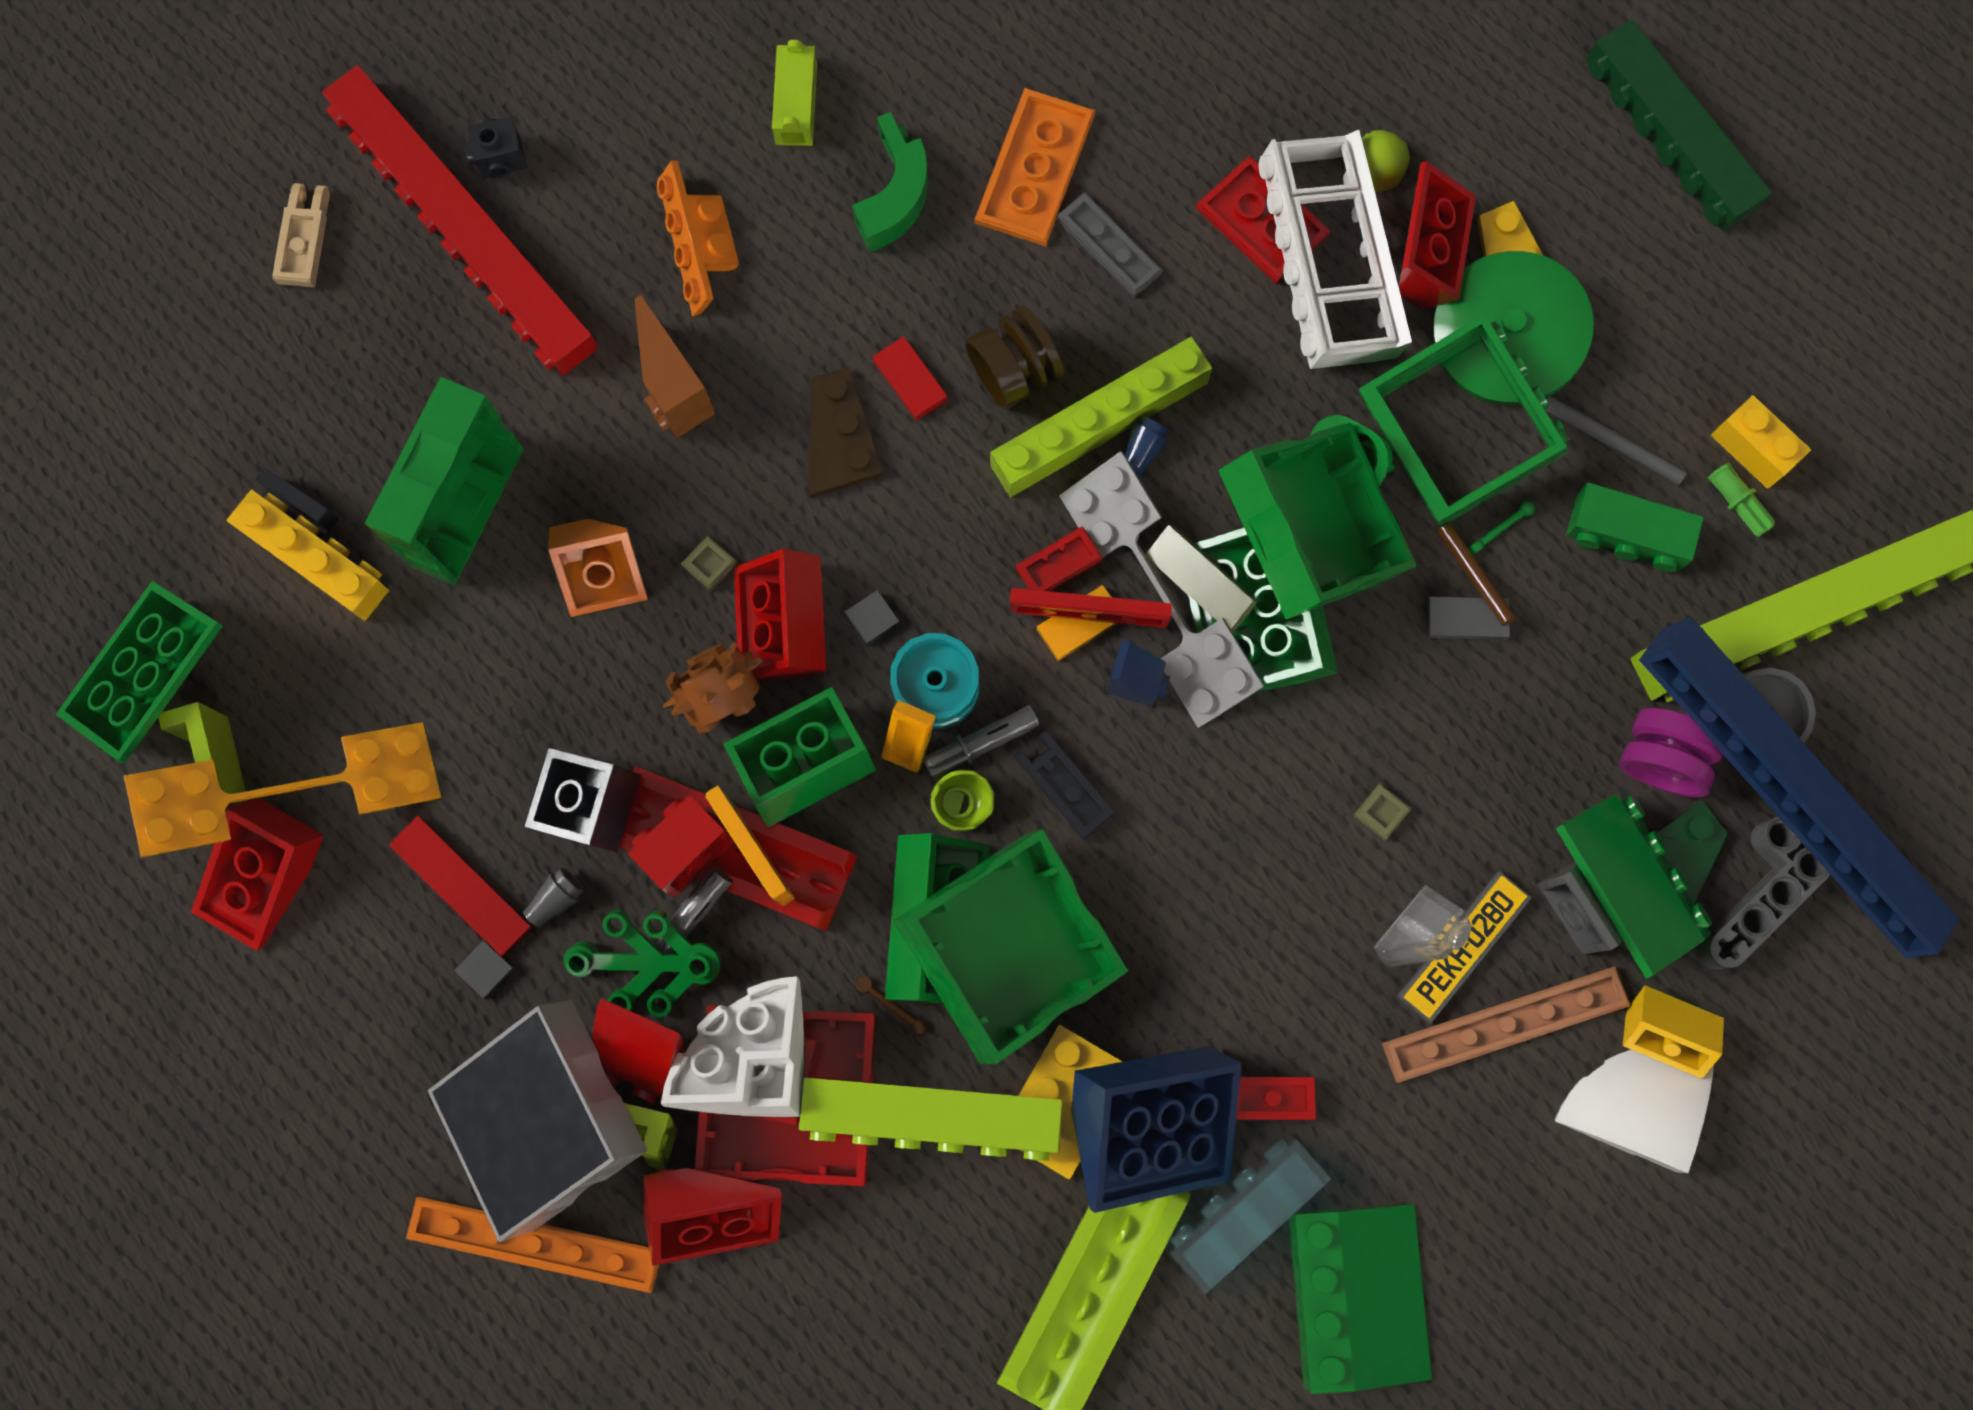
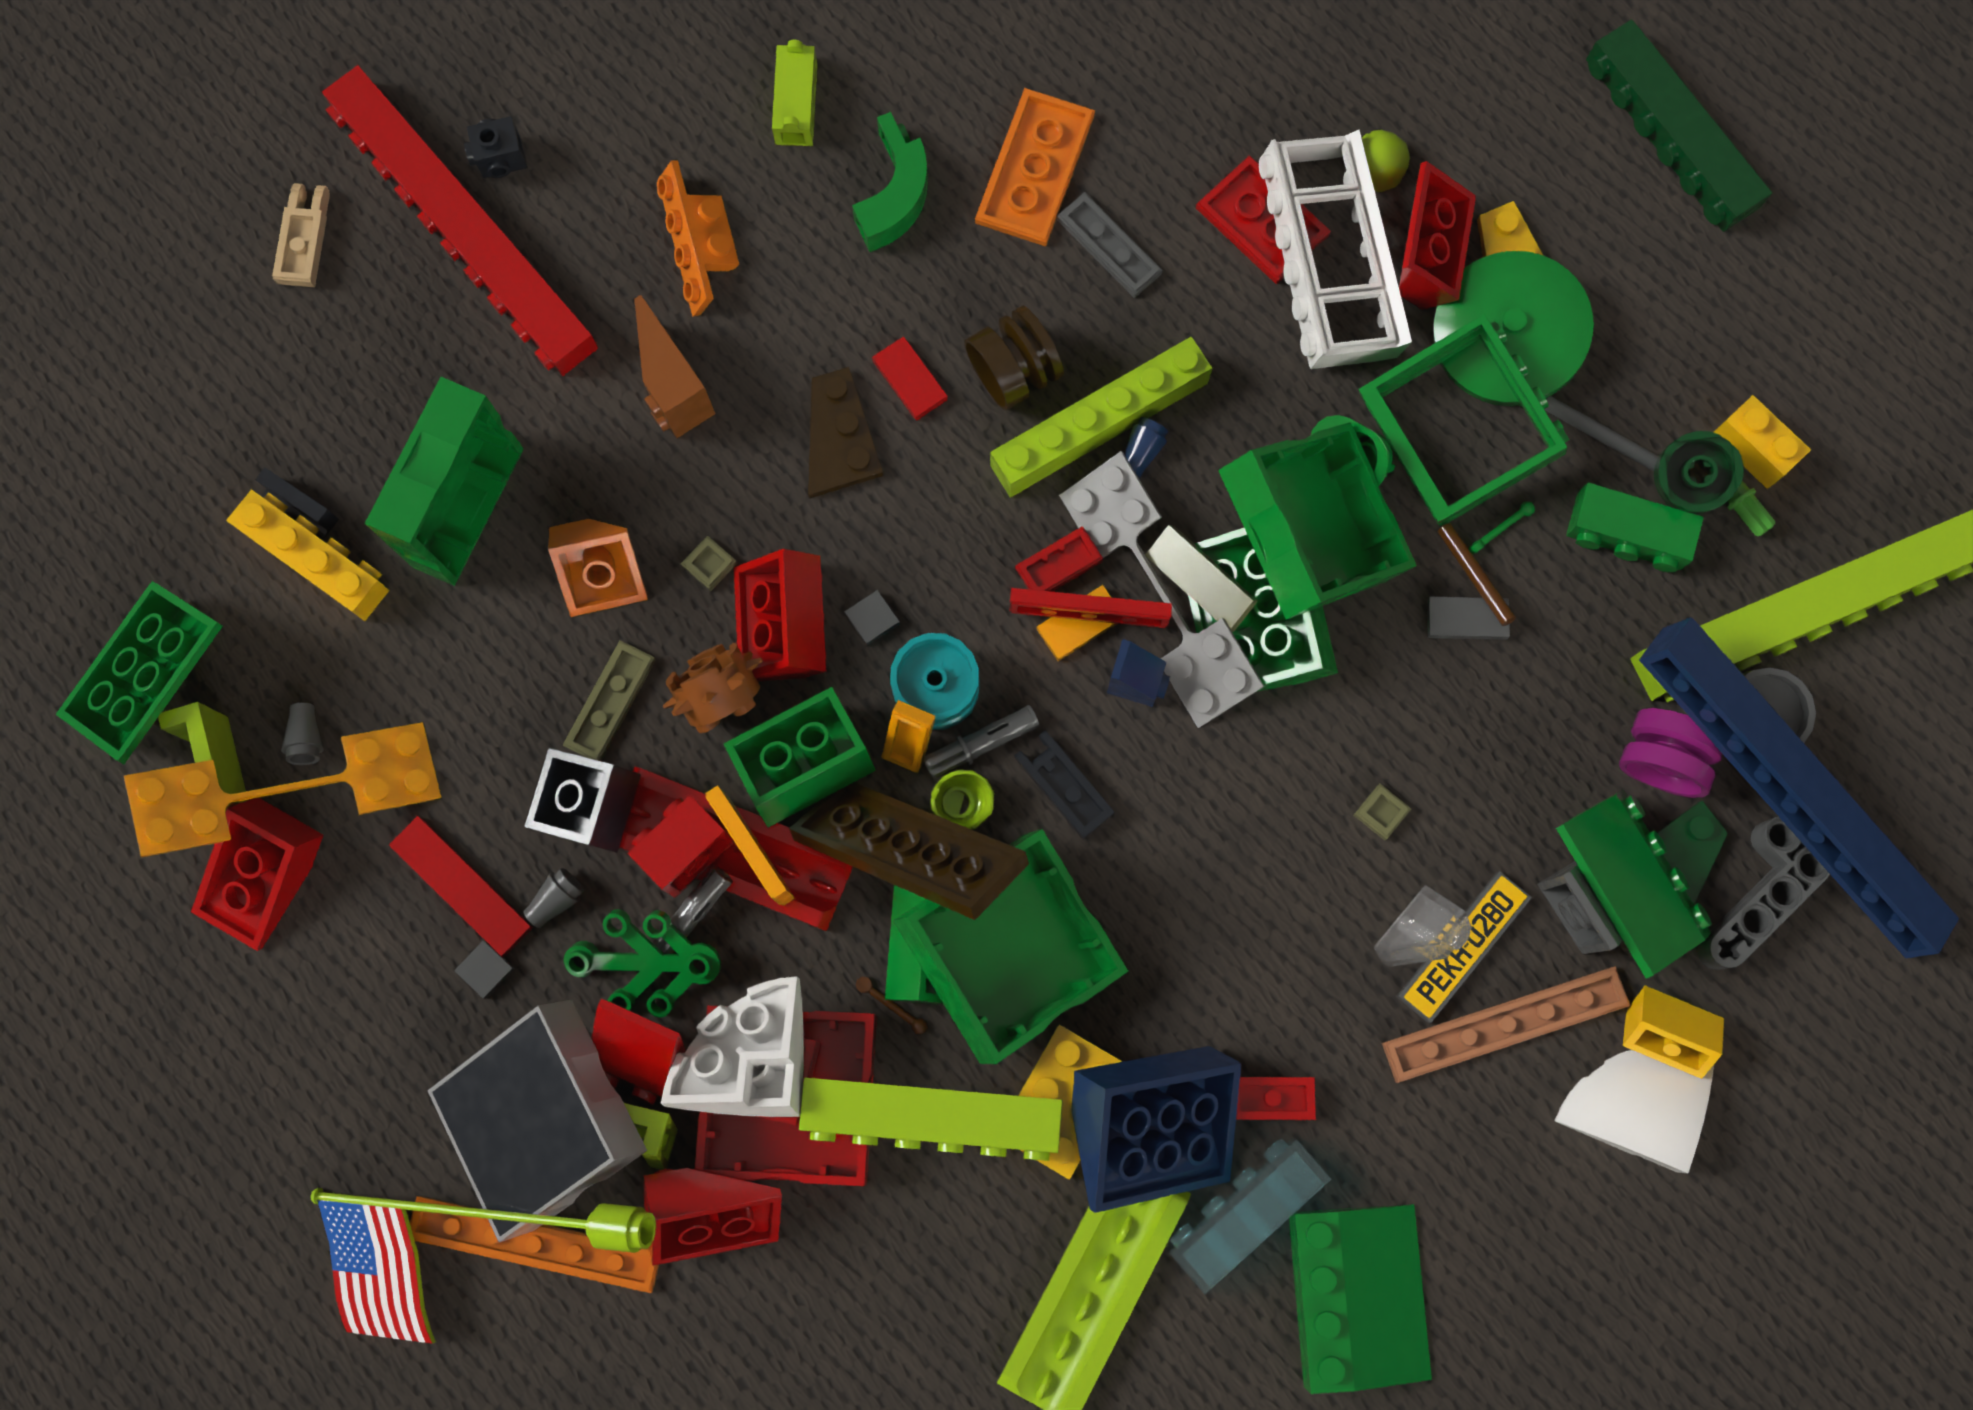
none -> dark grey cone [281,703,324,765]
none -> flag [311,1188,656,1344]
none -> olive tile [563,640,656,761]
none -> dark brown plate [789,782,1029,920]
none -> dark green brick [1654,431,1744,514]

